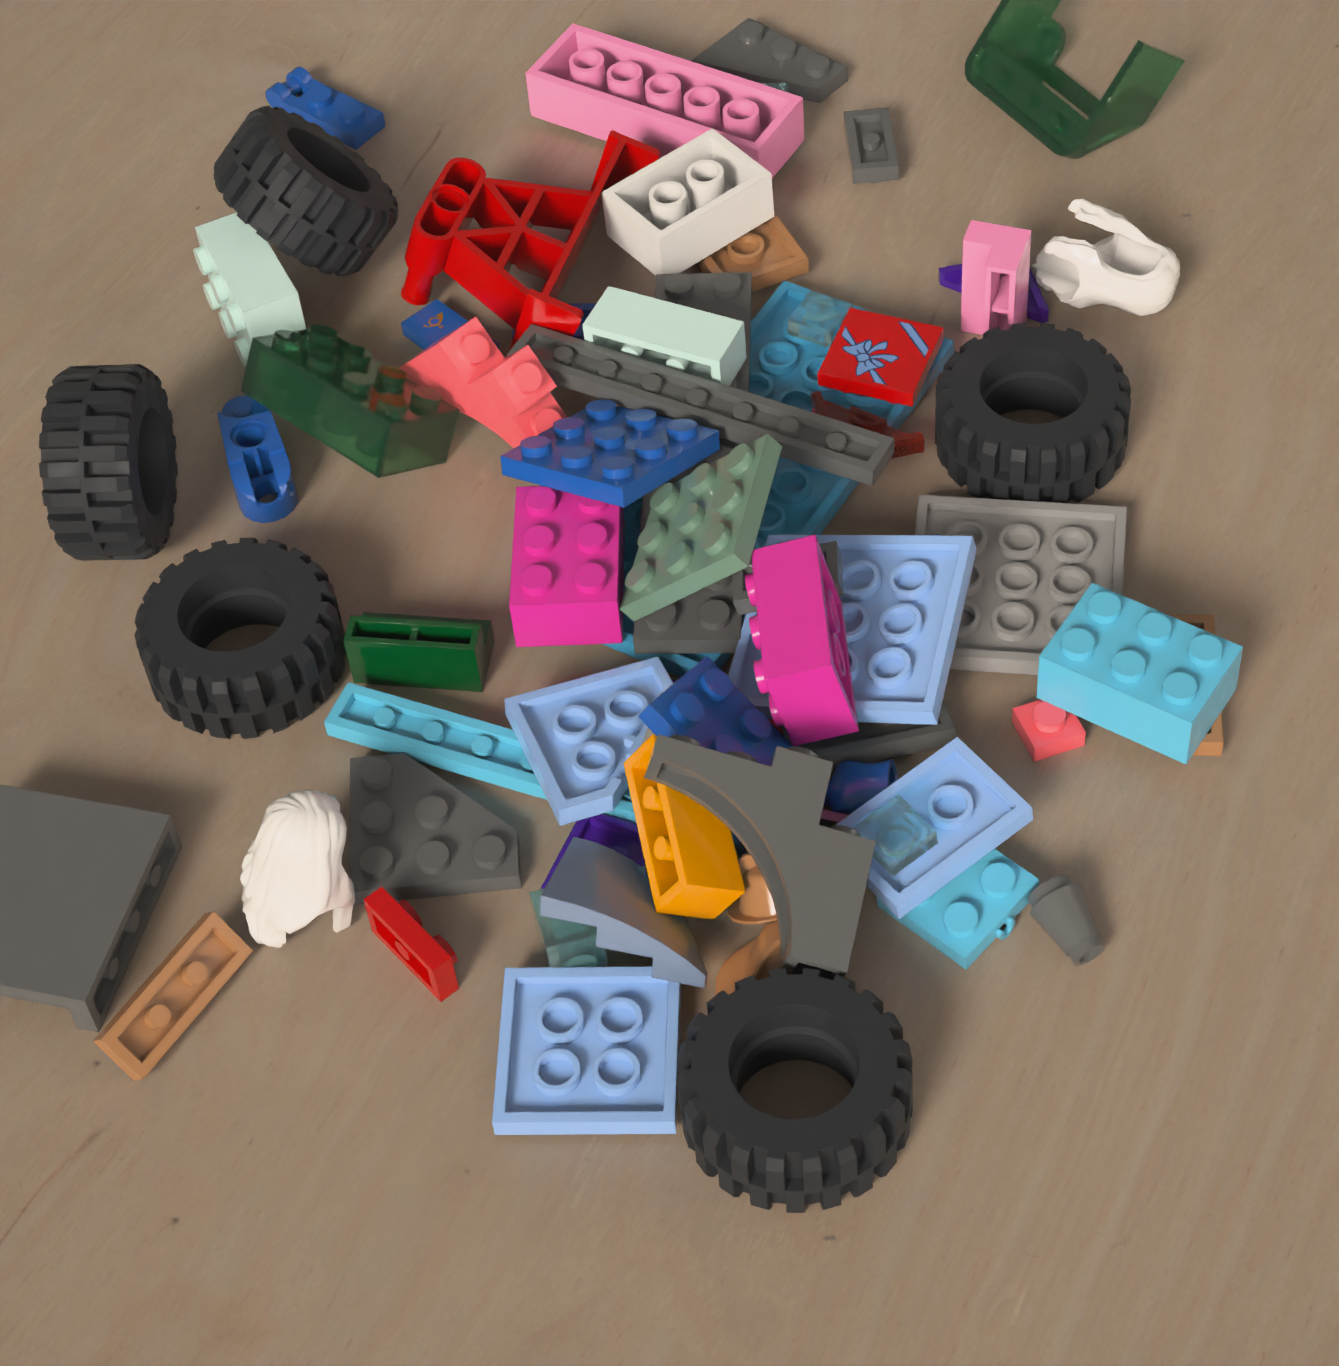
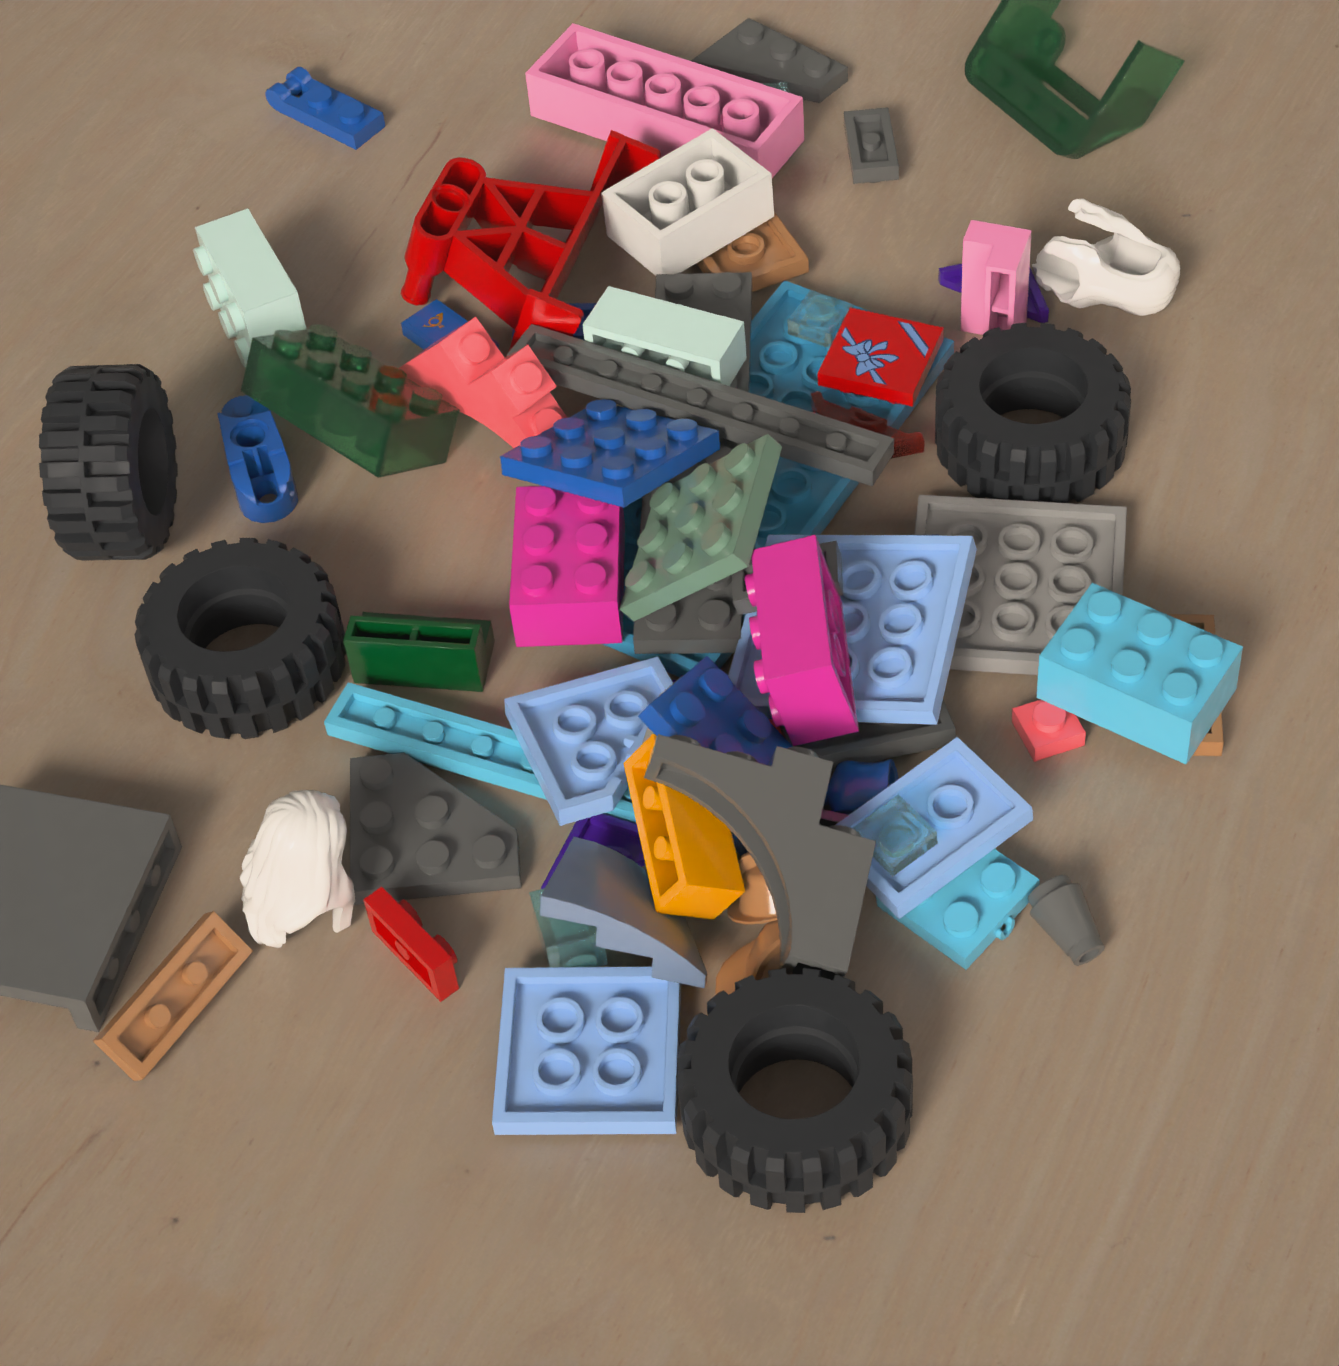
black tyre [214,106,398,276] -> none

